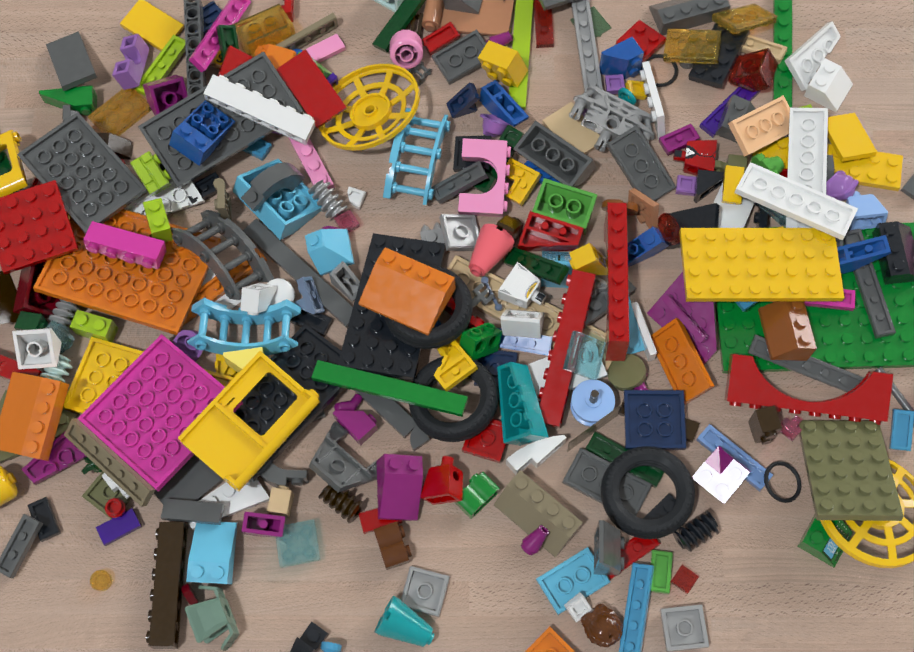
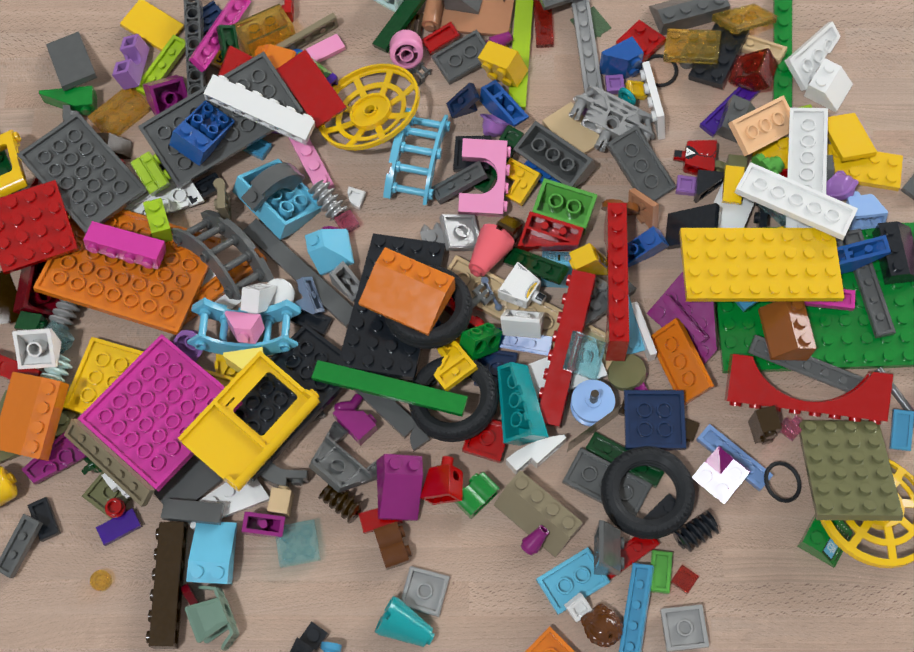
lime brick [70,310,118,342] -> none
clear red beam [658,213,680,245] -> none
magenta plate [659,124,700,156] -> none
none -> bright pink slope [224,311,265,344]

